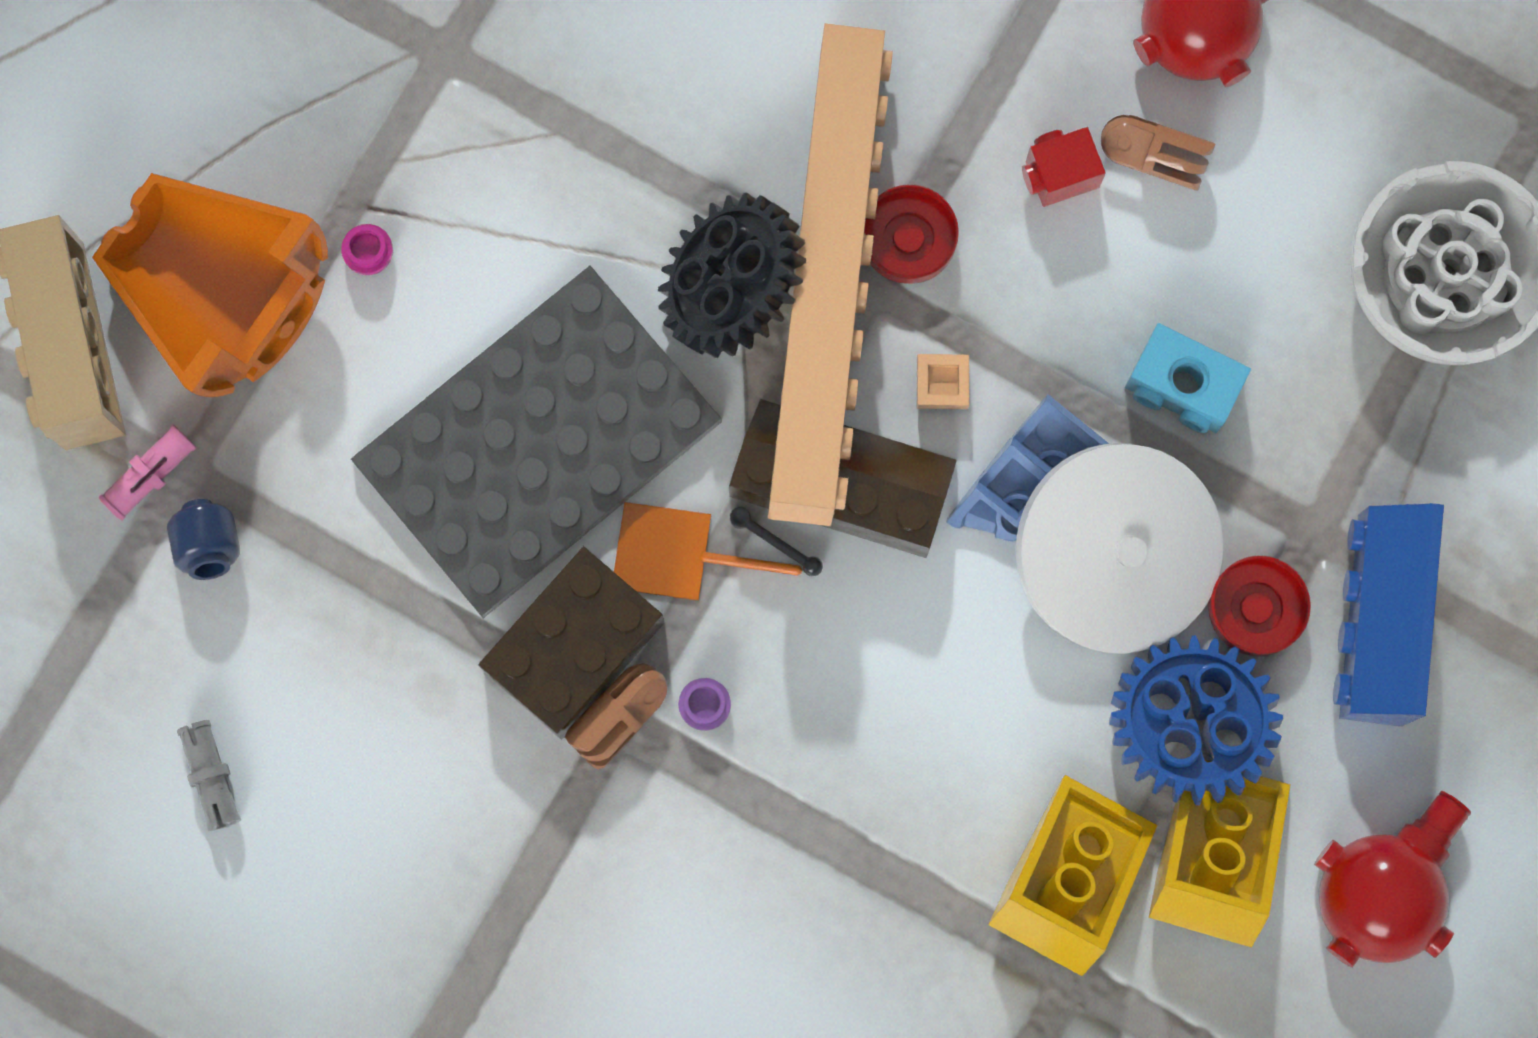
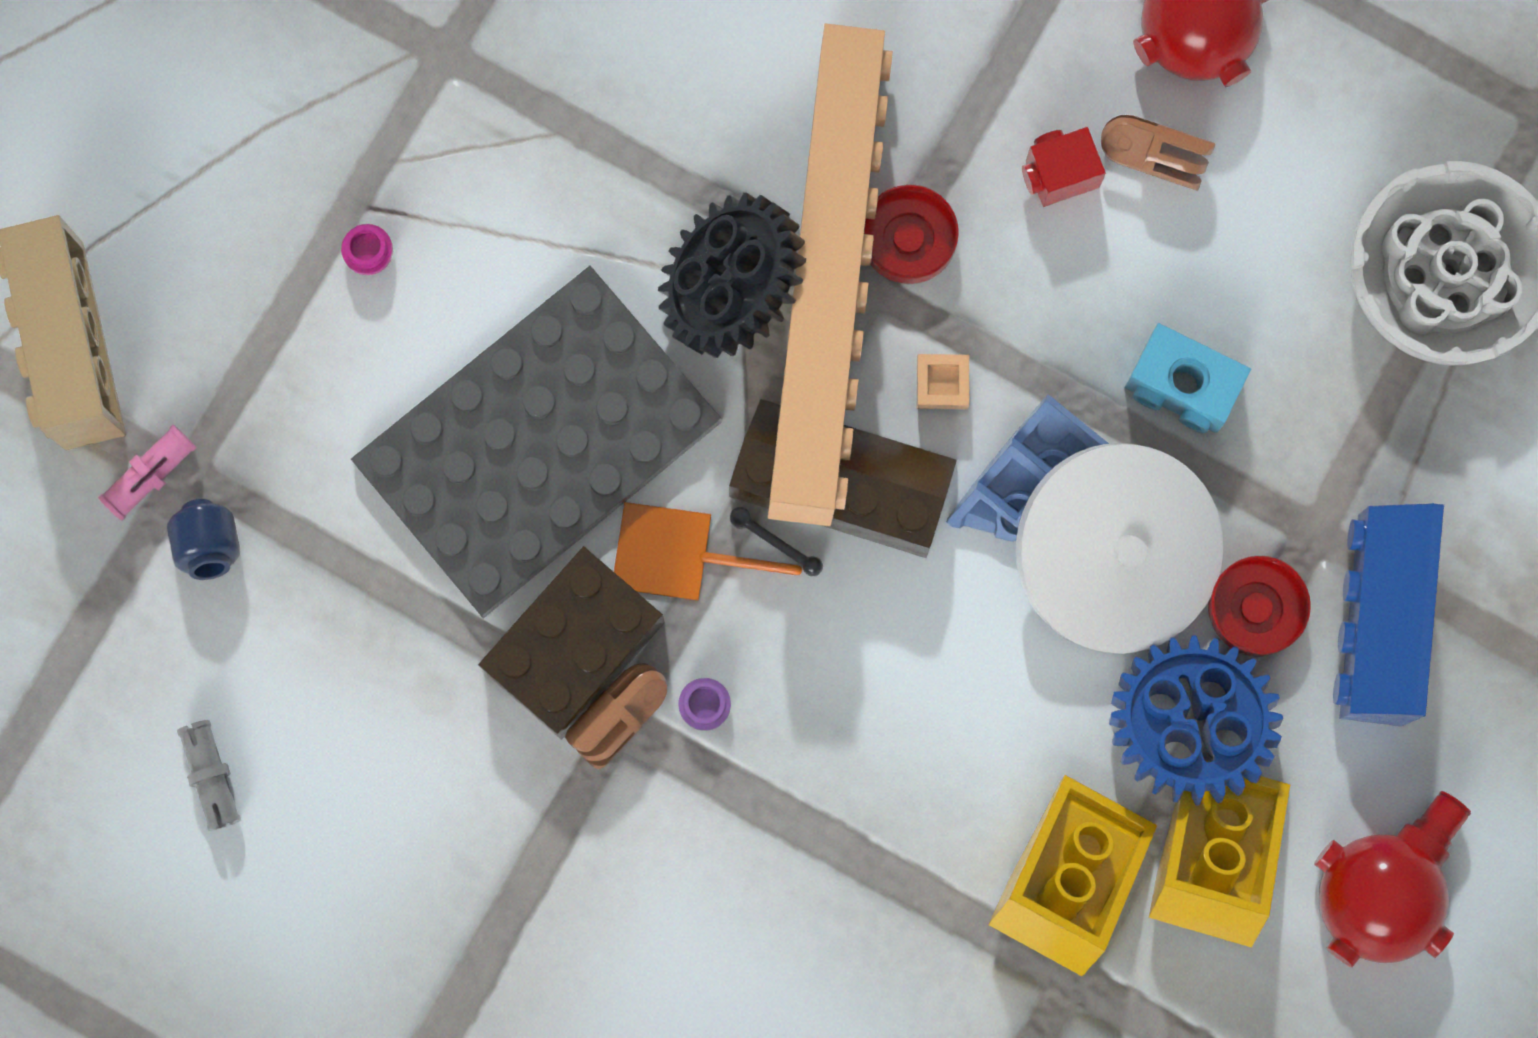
orange cone [92,173,328,397] -> none

